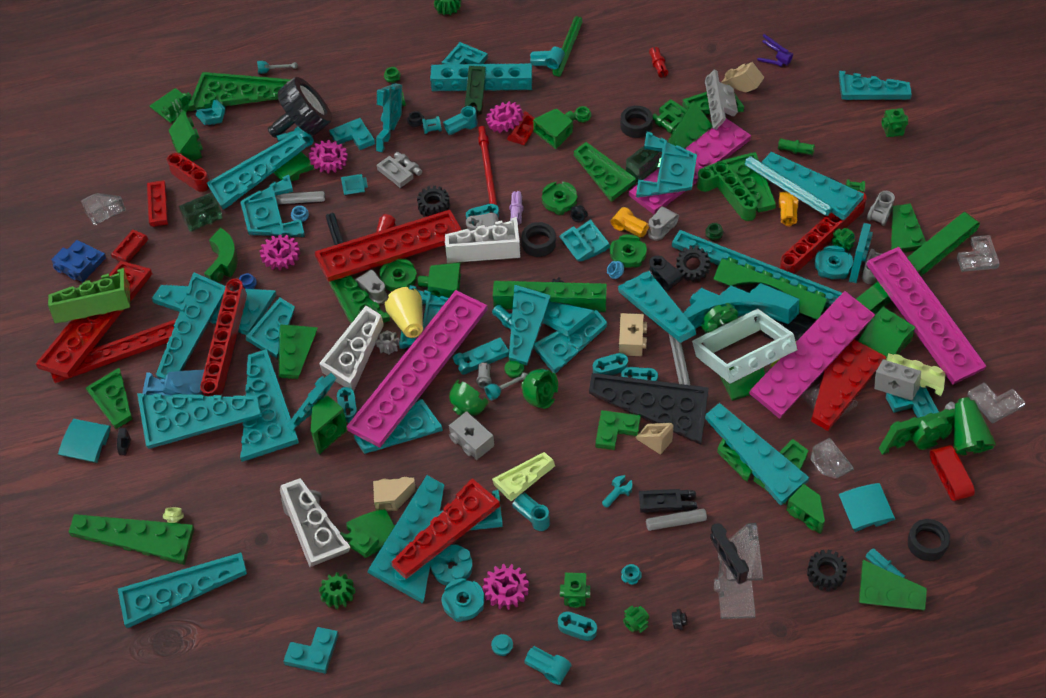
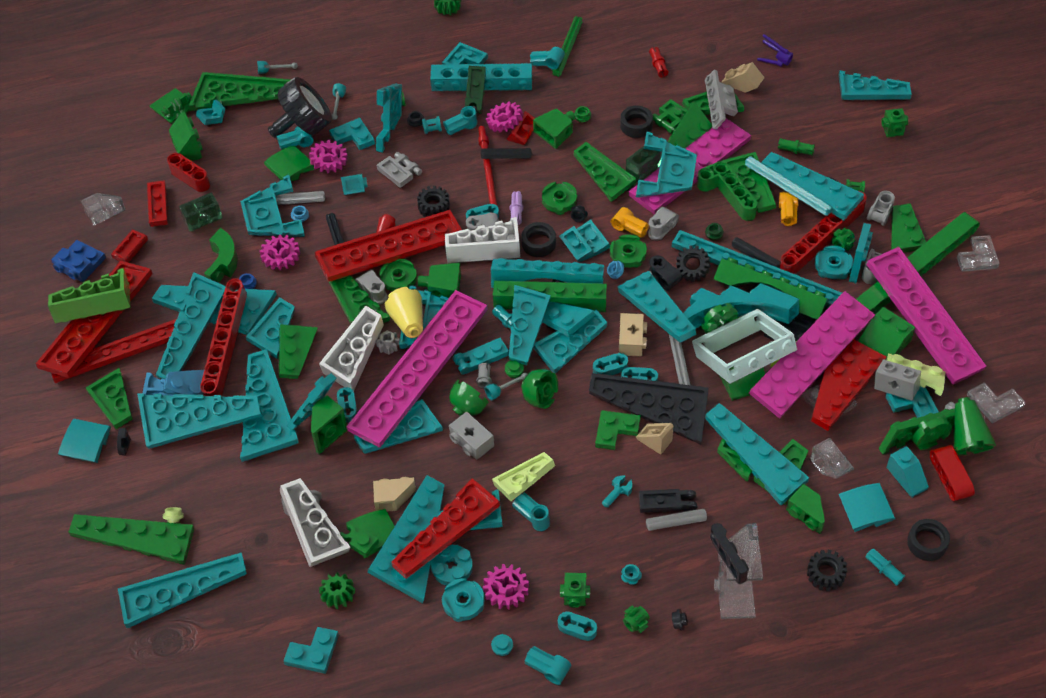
teal wing [207,131,307,210] -> none
green plate [384,67,401,83] -> none
green wing [859,560,927,610] -> none
none -> hinge [332,83,346,120]
none -> black axle [480,148,532,159]
none -> teal arch [491,258,604,288]
none -> black axle [732,237,781,268]
none -> teal slope [887,446,929,498]

